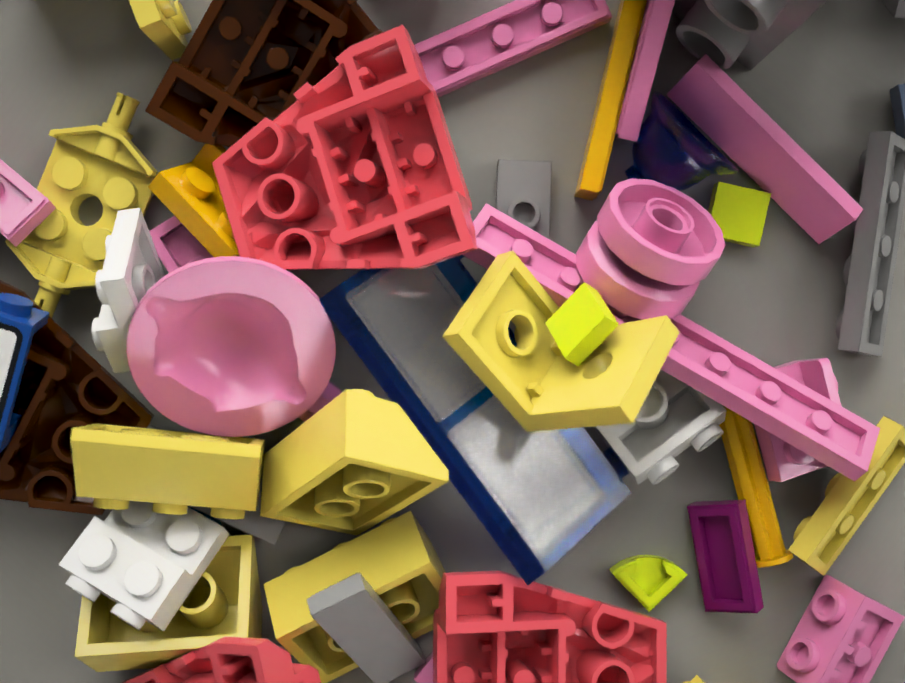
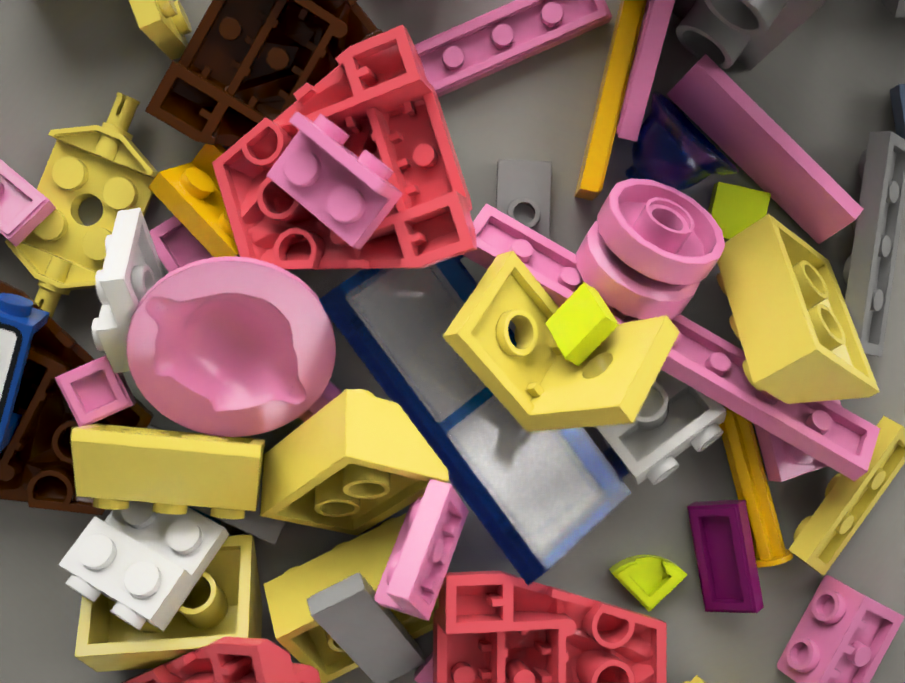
none -> bright pink tile [55,355,136,427]
none -> bright pink bracket [266,111,403,250]
none -> bright pink bracket [374,479,469,621]
none -> light yellow slope [716,214,880,404]

